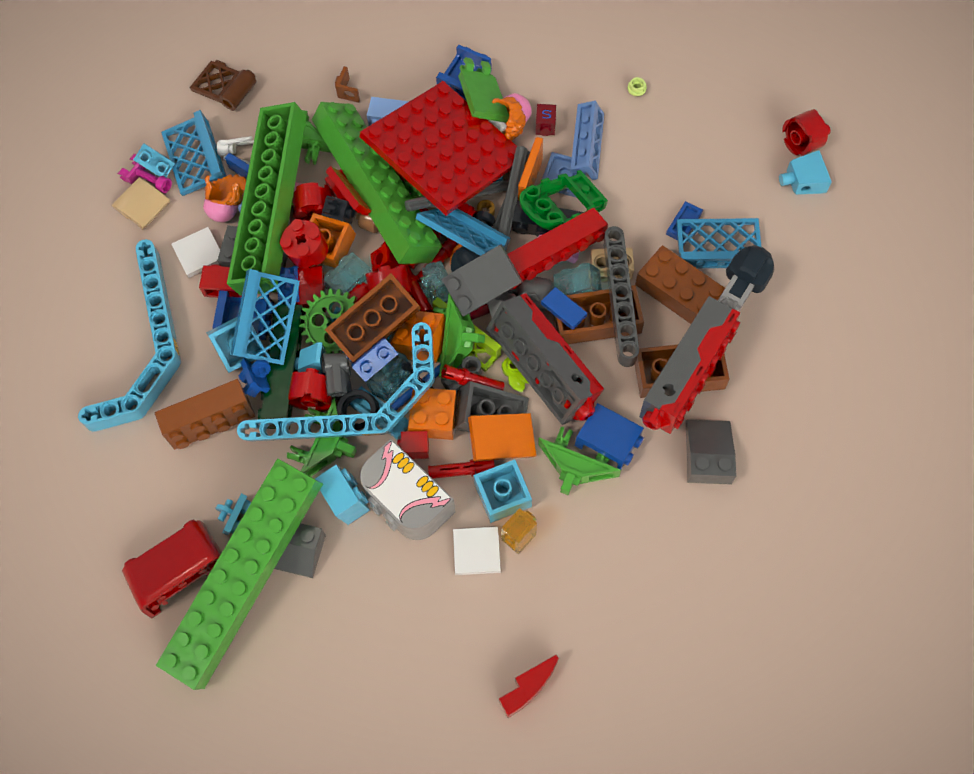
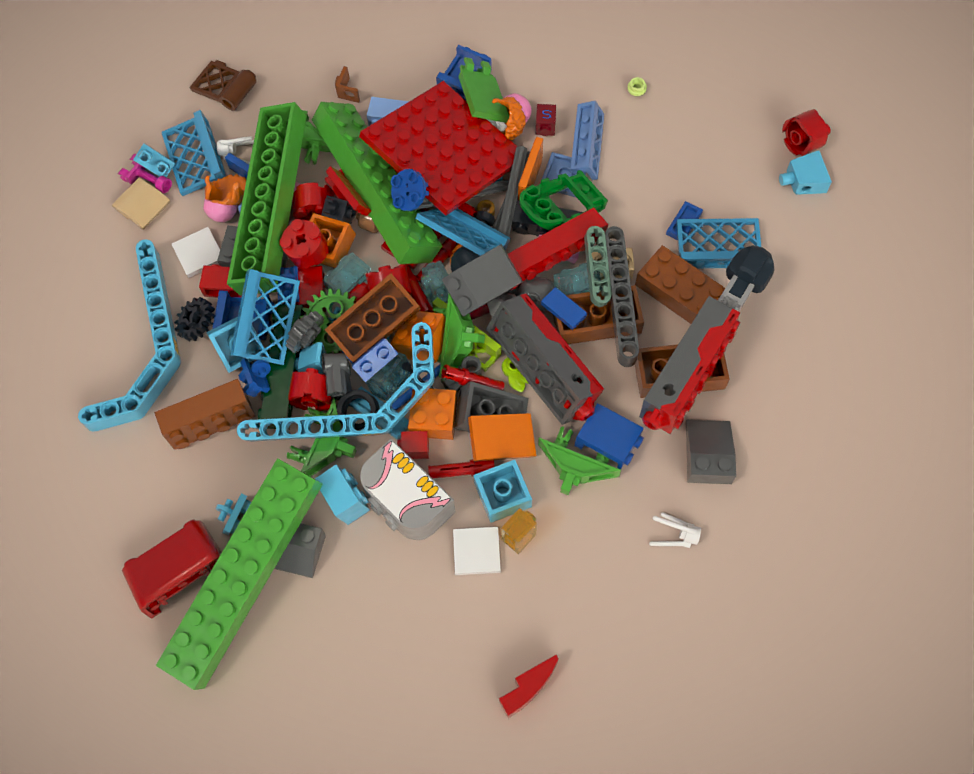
red brick [370,243,404,272] -> none
none -> black gear [174,297,215,342]
none -> dark grey gear [285,311,324,353]
none -> blue plate [391,169,429,211]
none -> sand green beam [584,226,612,307]
none -> white plant [649,512,701,548]

